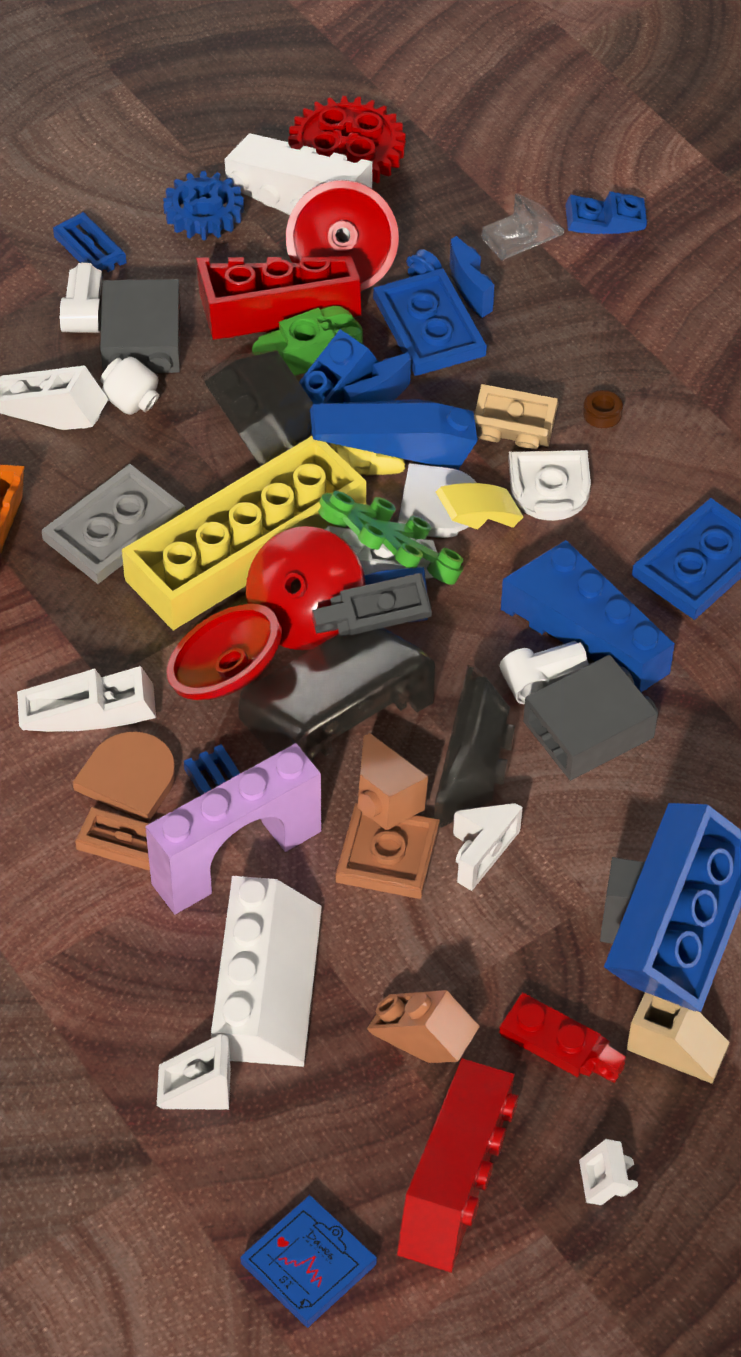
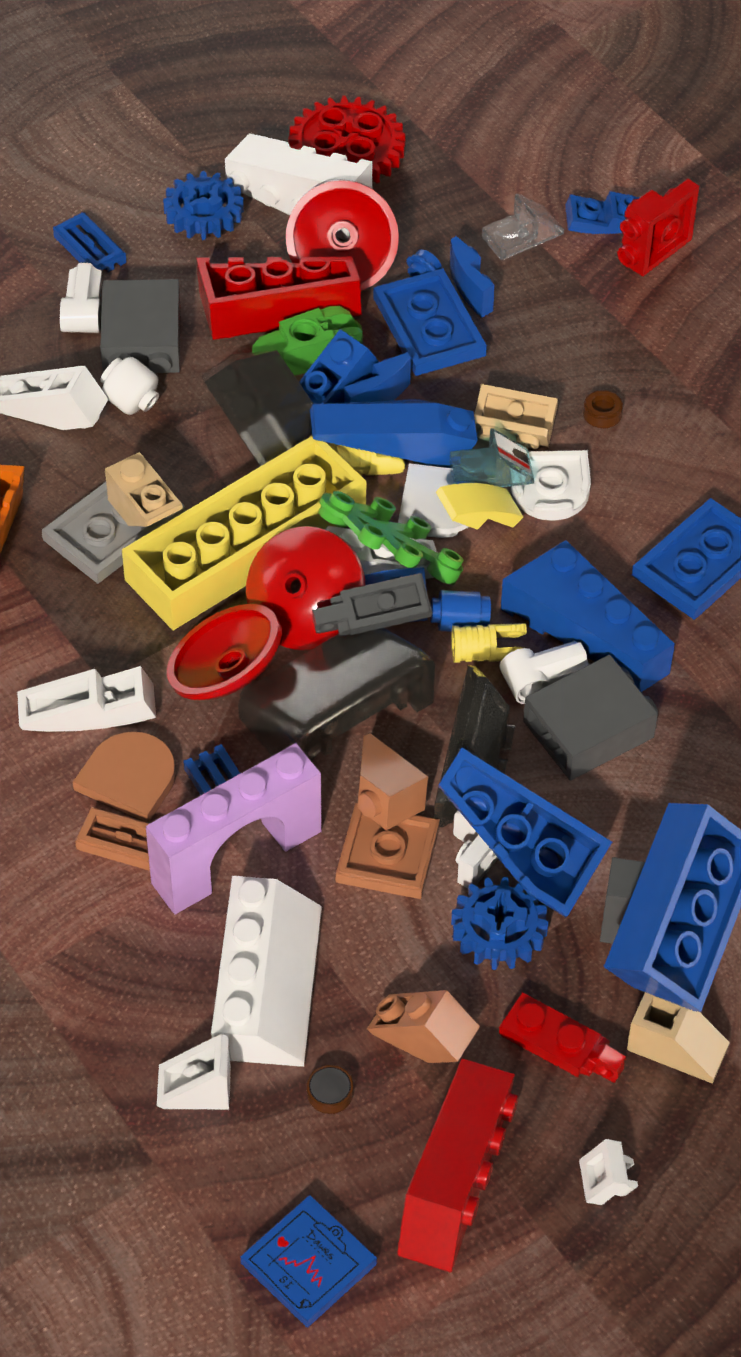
none -> tan slope [105,452,182,527]
none -> tile [307,1065,353,1114]
none -> blue brick [430,590,491,632]
none -> blue wedge [438,748,612,917]
none -> clear light blue slope [449,428,534,487]
none -> light yellow hinge [451,623,527,663]
none -> blue gear [451,877,549,970]
none -> red plate [617,179,699,277]

